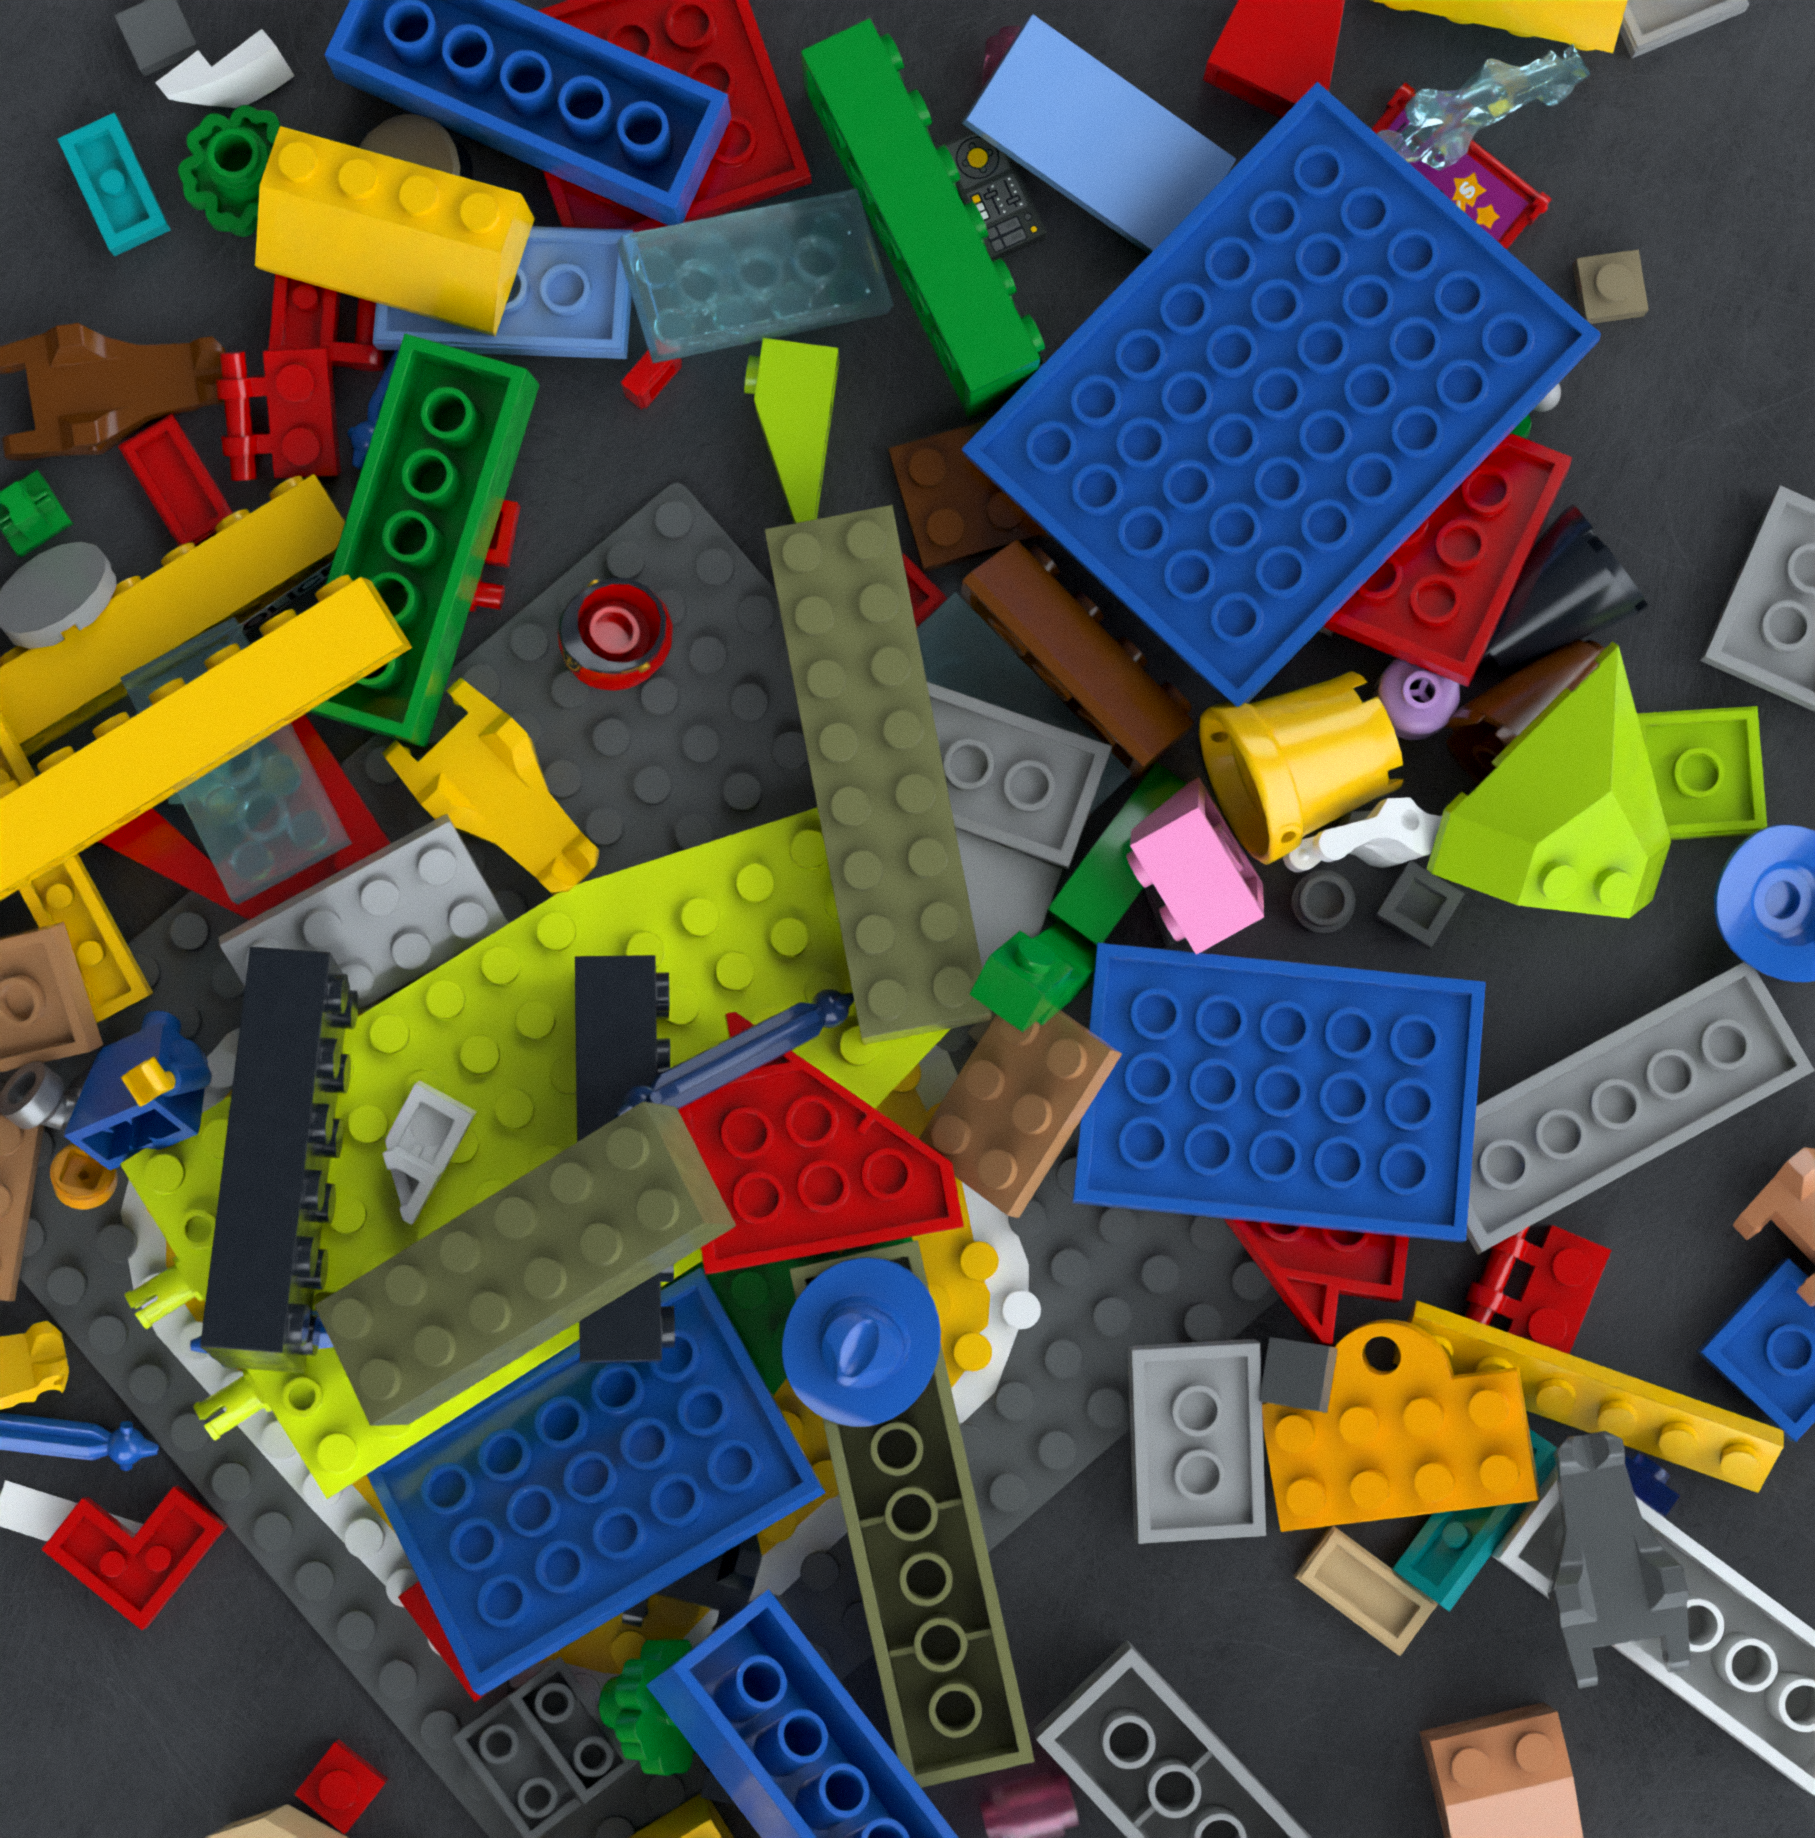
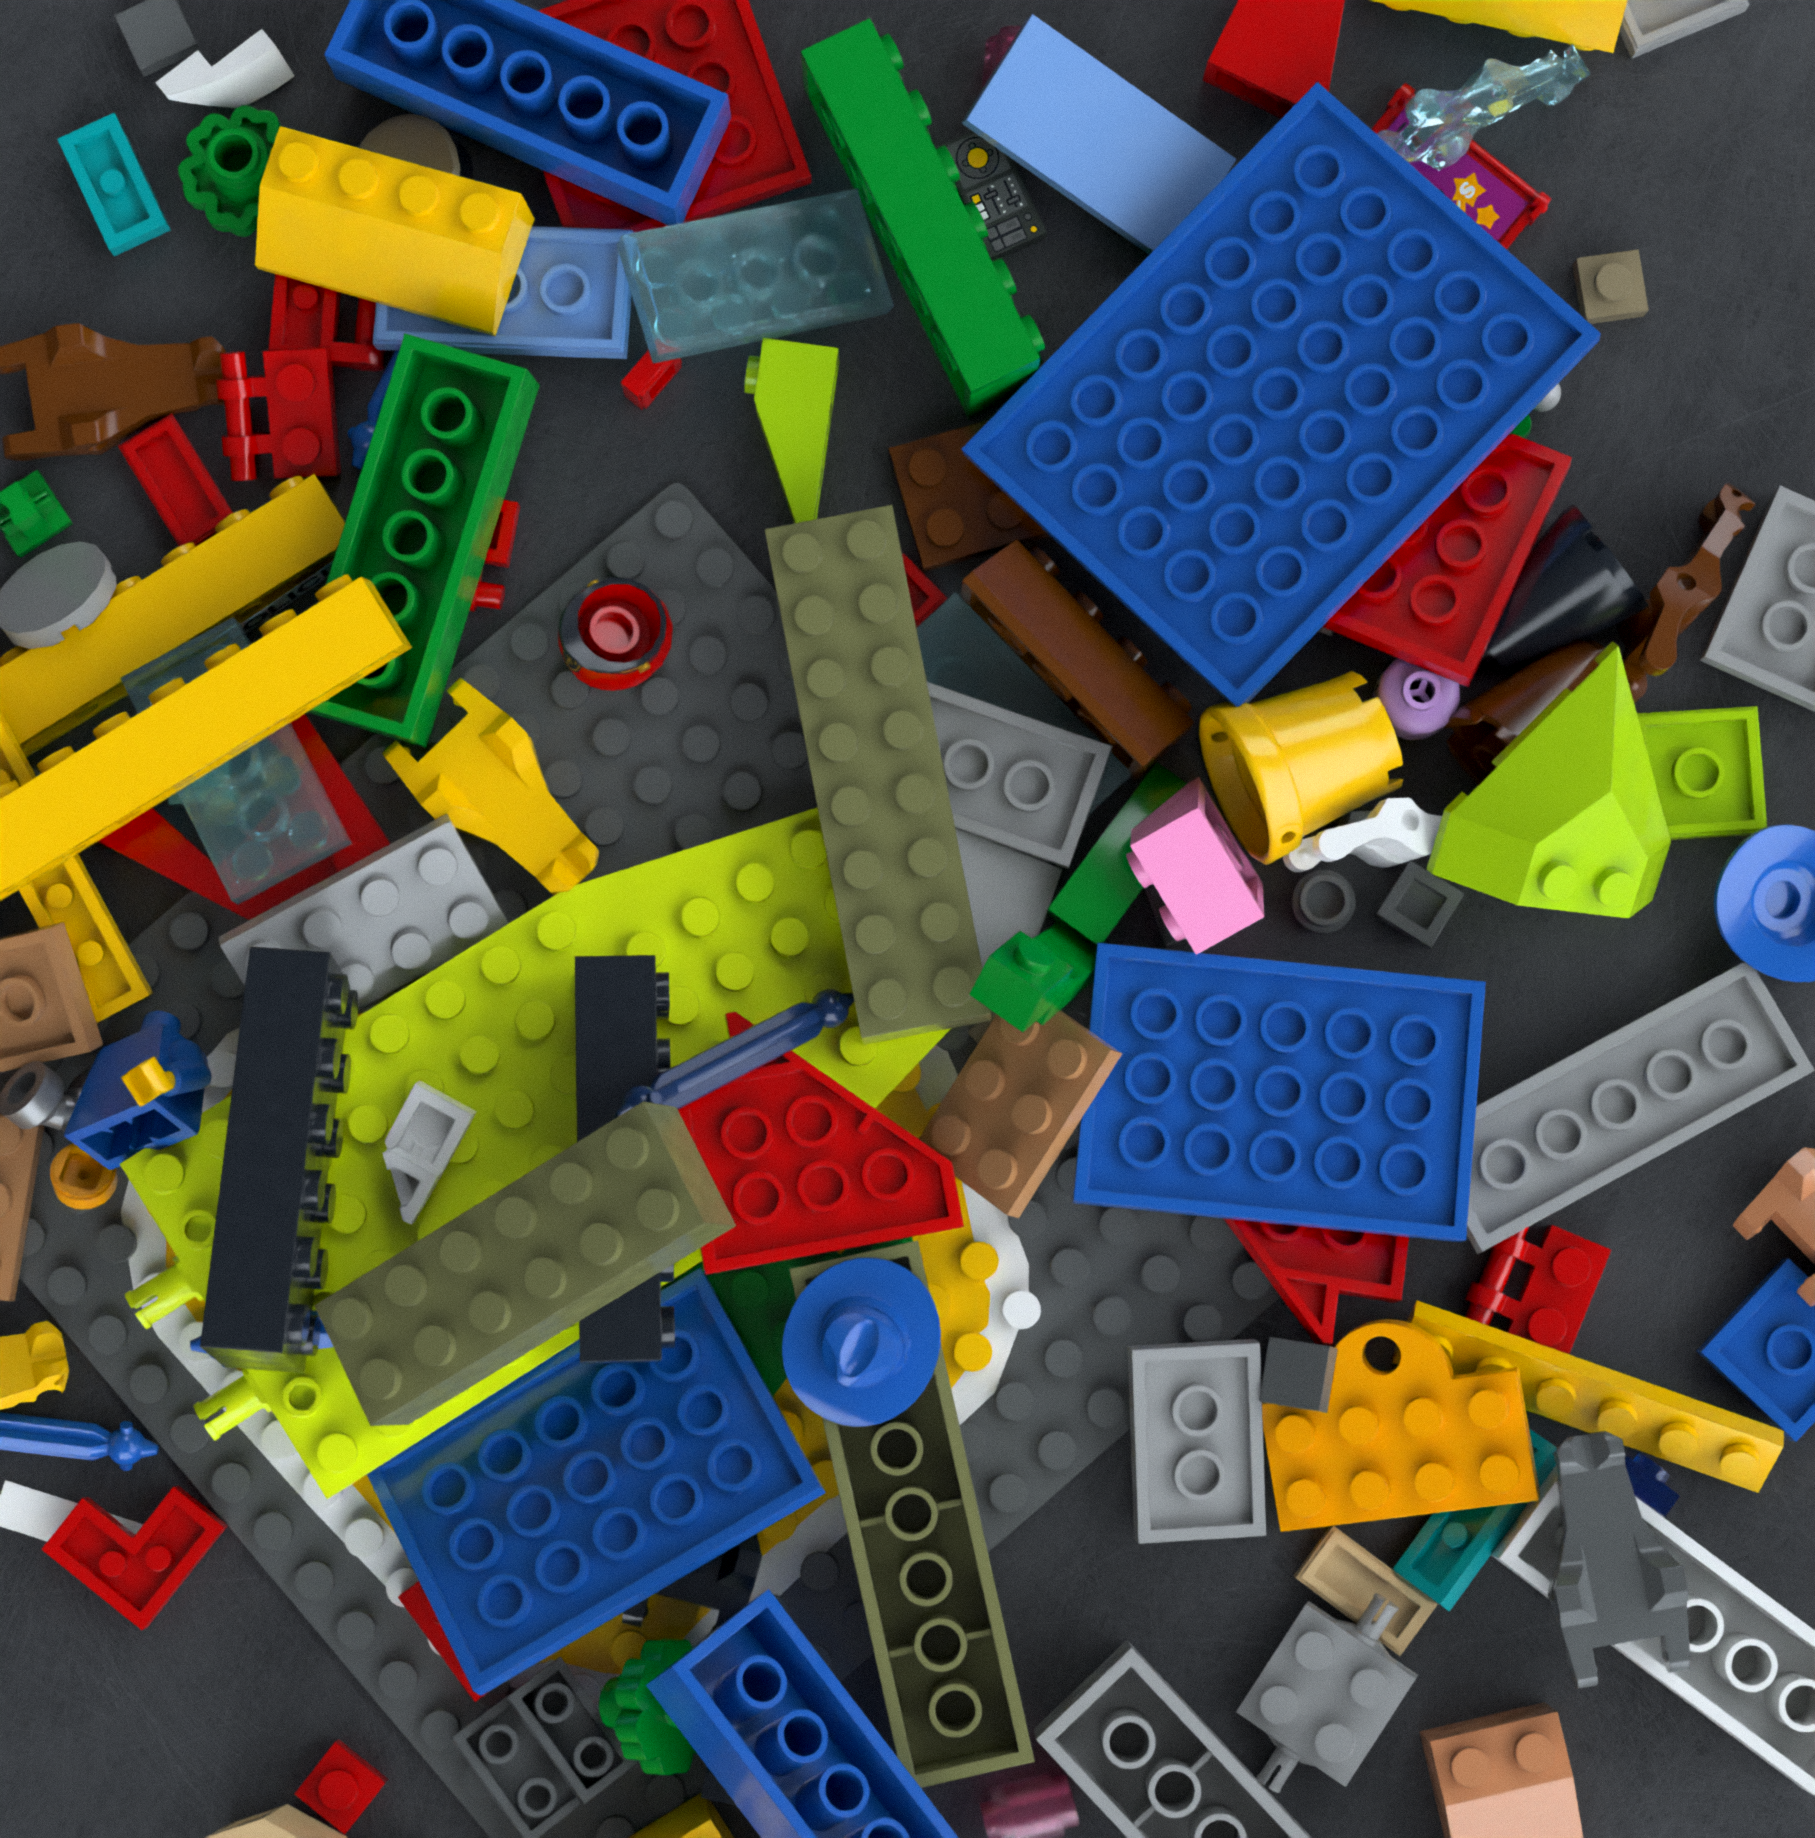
none -> light grey plate [1236,1593,1418,1793]
none -> reddish brown animal [1617,483,1756,704]

